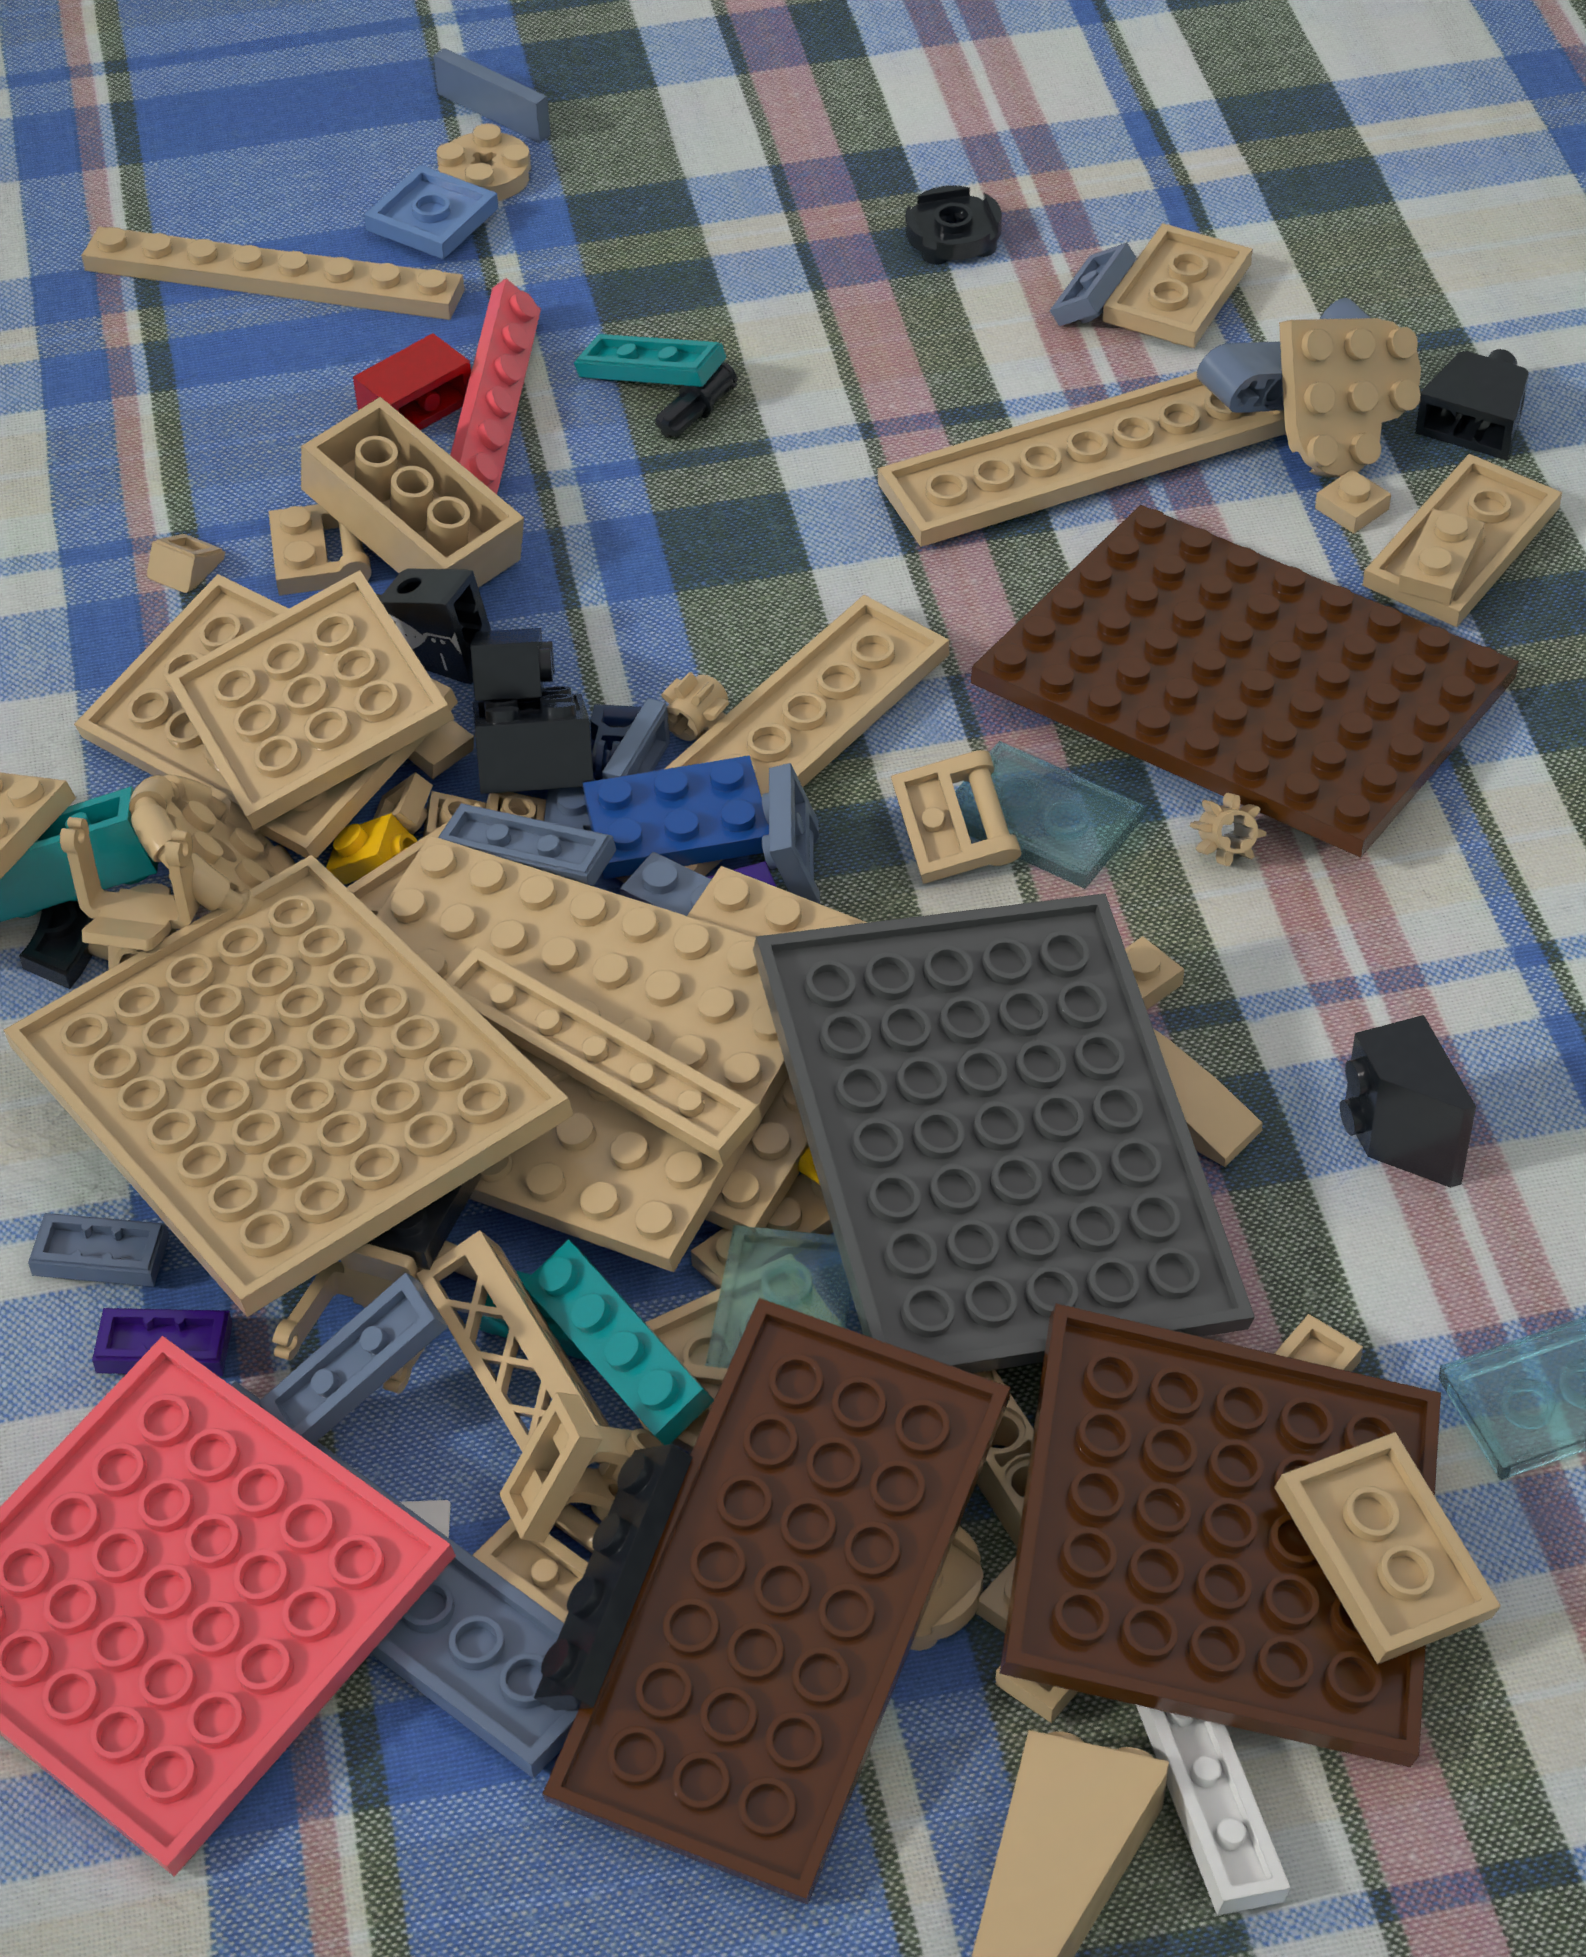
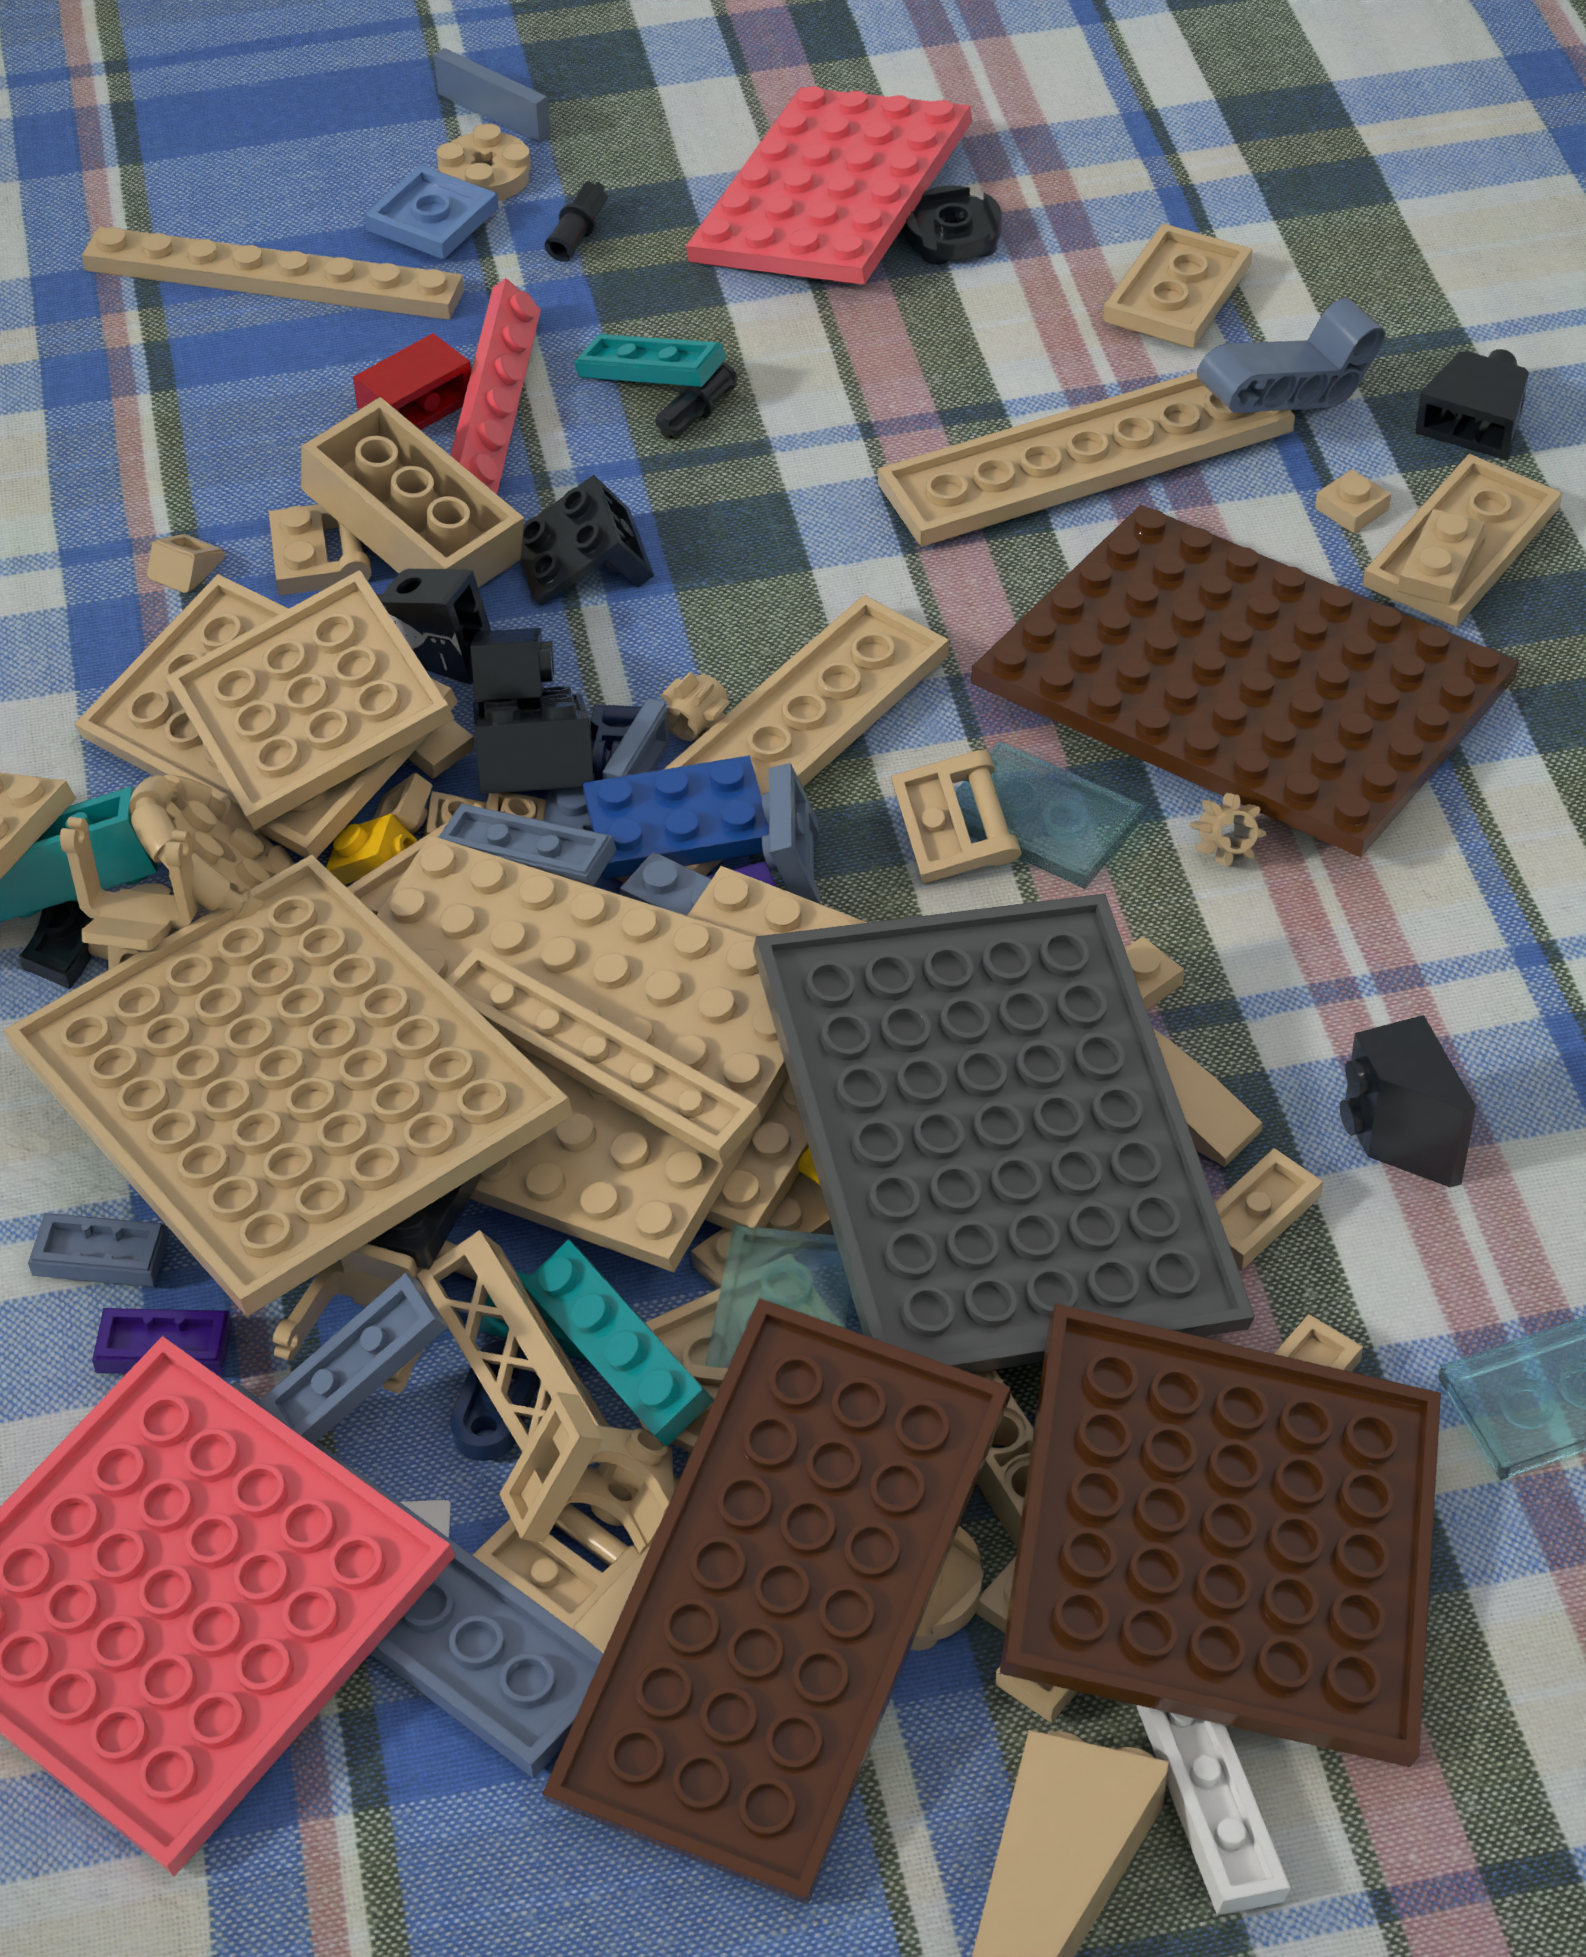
black plate [534,1444,693,1710] -> none
sand blue plate [1050,242,1137,326] -> none
tan plate [1274,1432,1501,1664] -> none
tan plate [1279,318,1421,478] -> none
none -> dark blue plate [450,1340,539,1461]
none -> black bracket [520,475,654,606]
none -> black axle [544,181,608,262]
none -> coral plate [686,86,972,285]
none -> tan plate [1215,1148,1323,1270]

